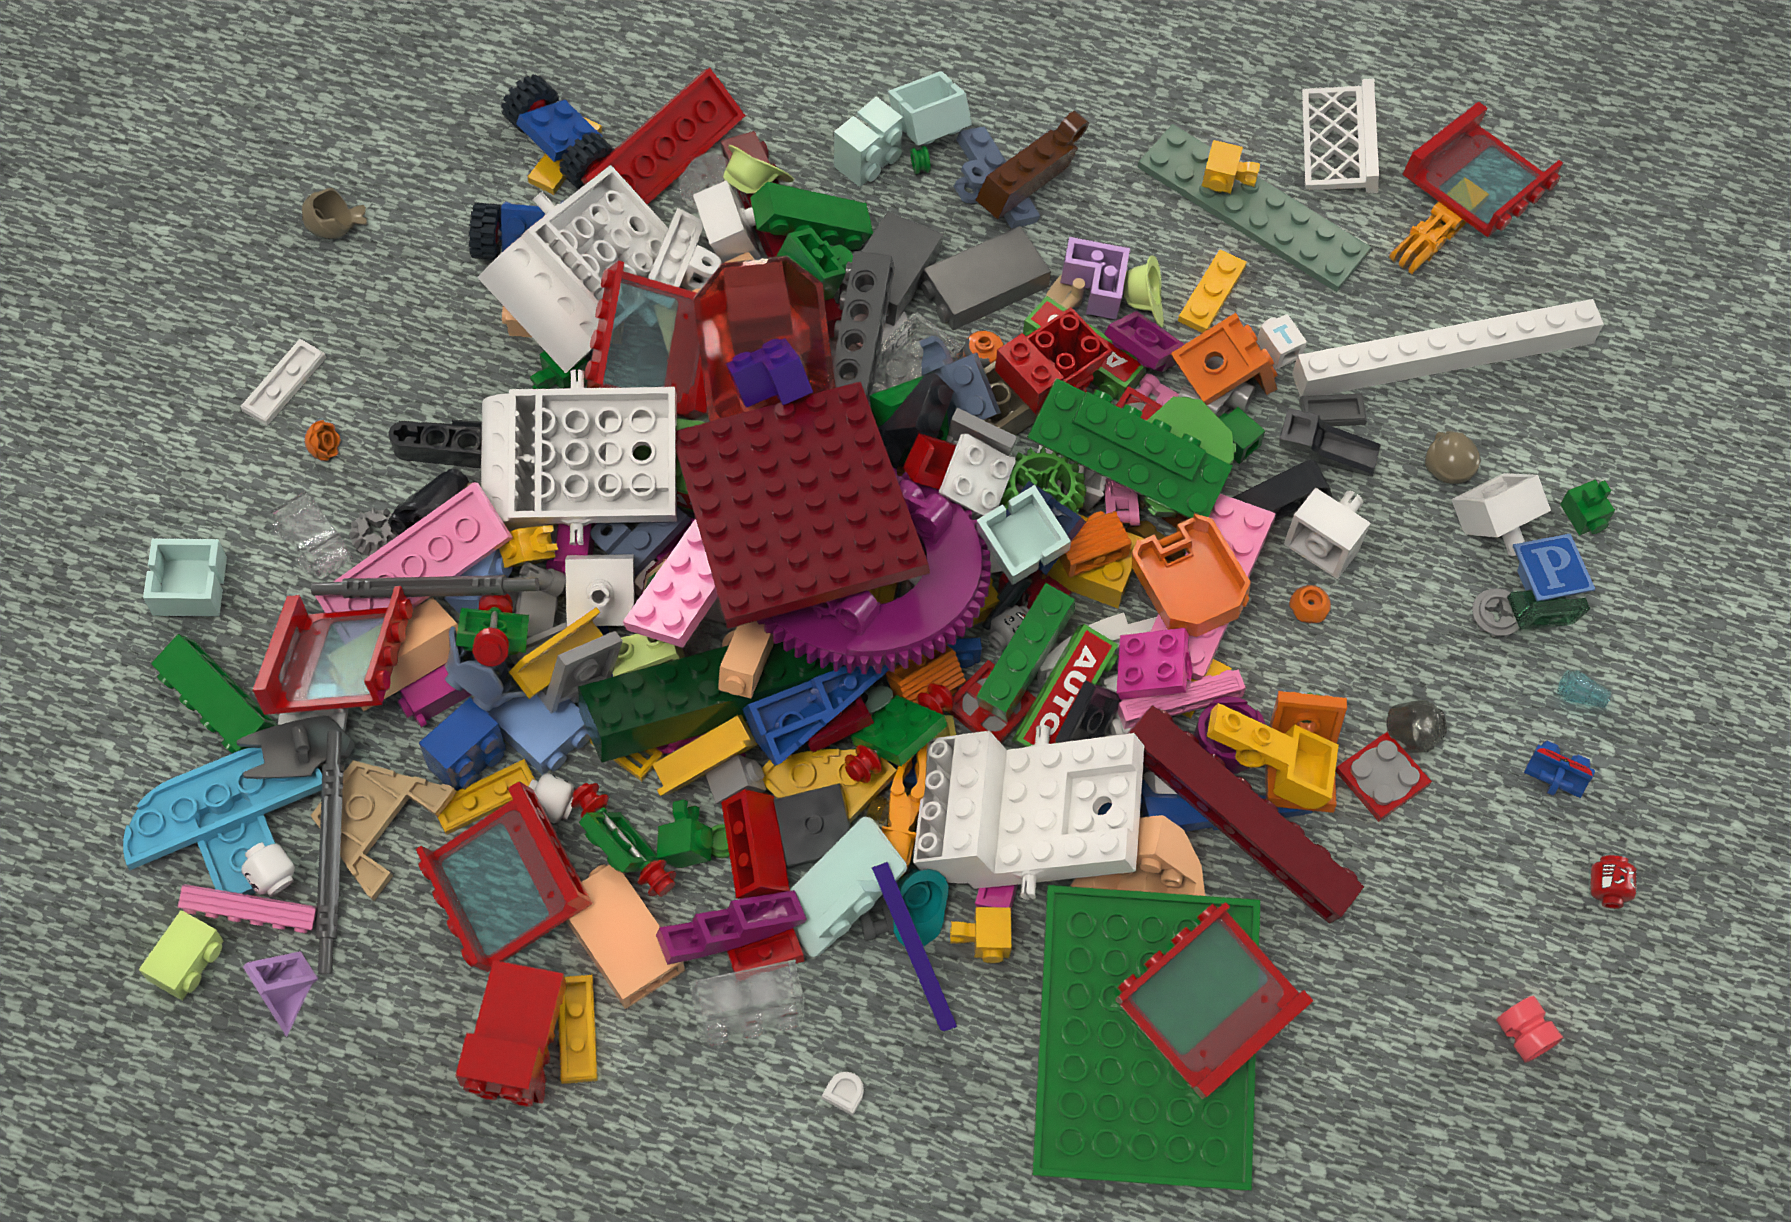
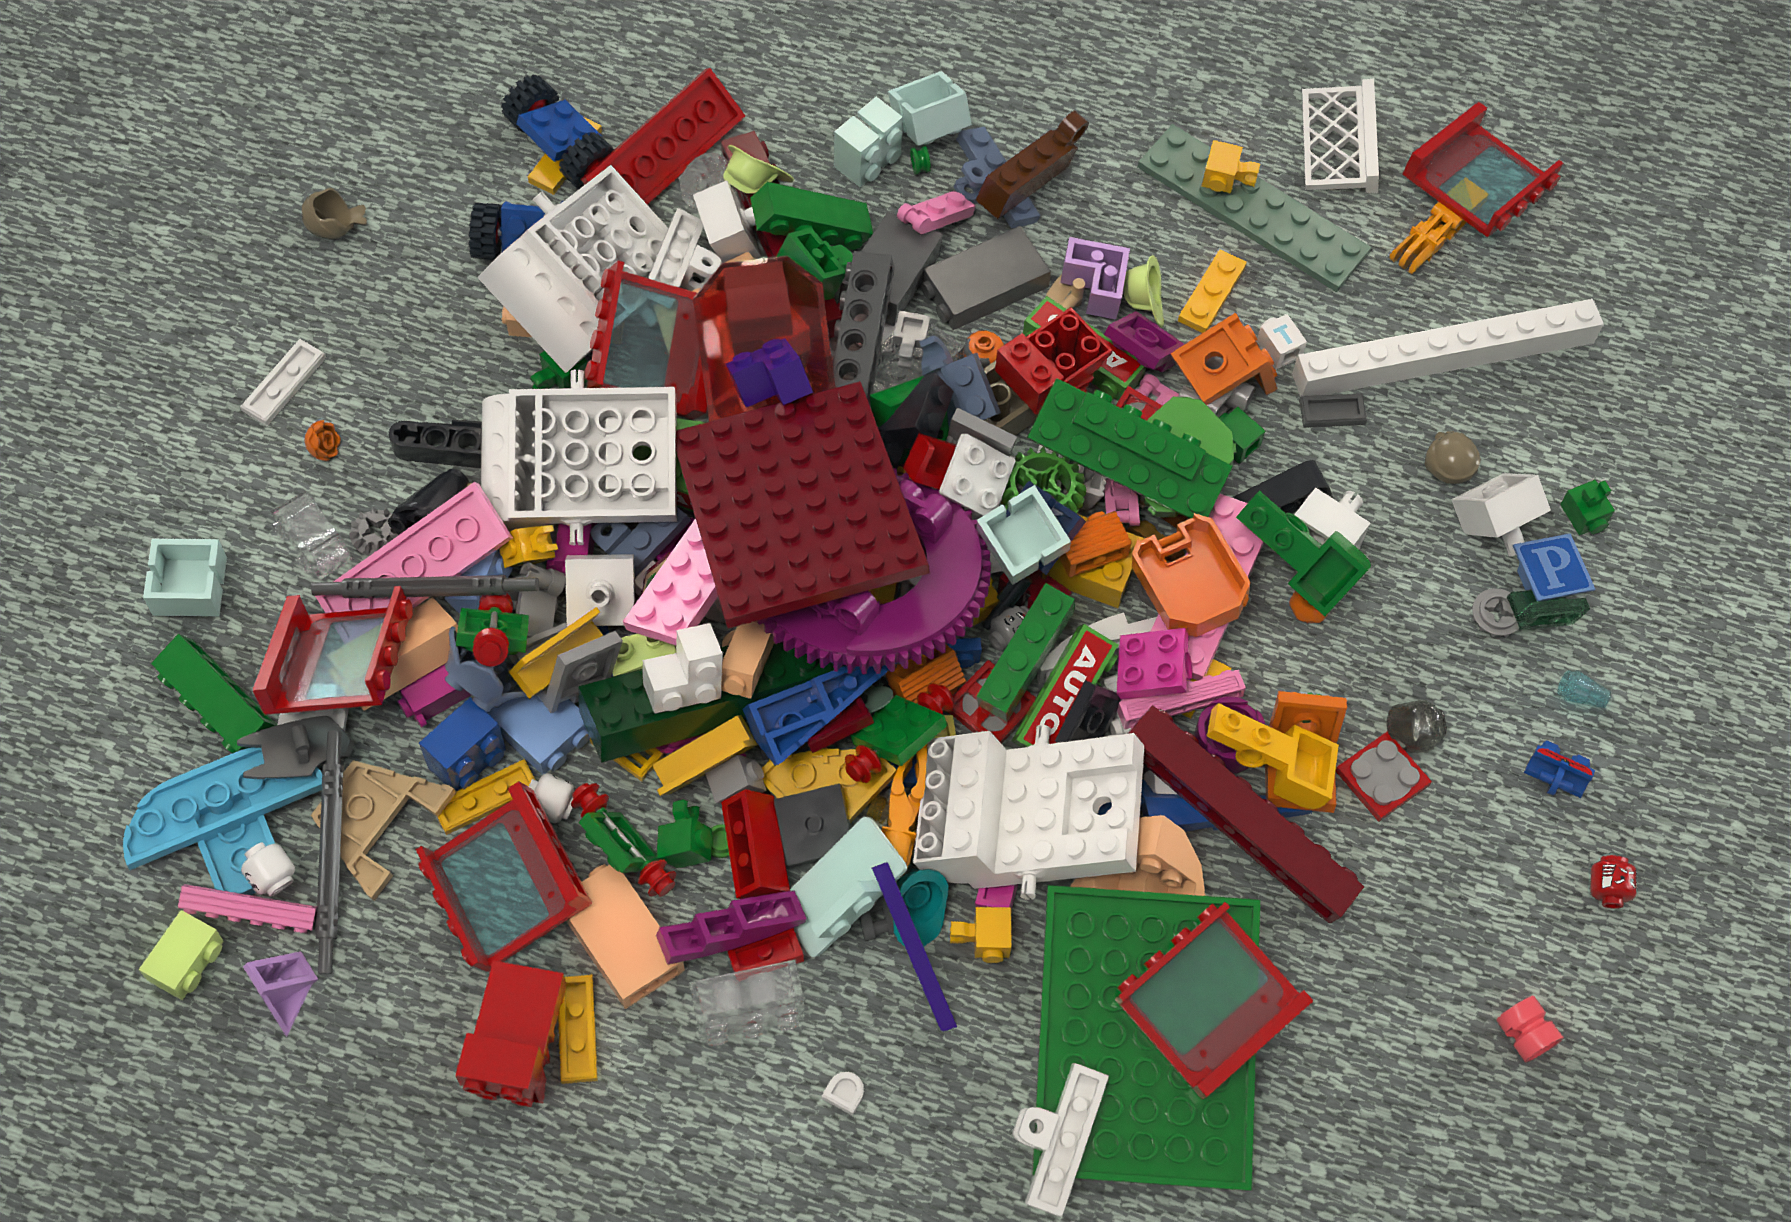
black arch [1280,408,1381,477] -> none
none -> white brick [643,623,723,713]
none -> light grey plate [893,311,931,369]
none -> bright pink plate [897,191,976,234]
none -> white plate [1012,1063,1109,1217]
none -> green plate [1236,491,1371,616]

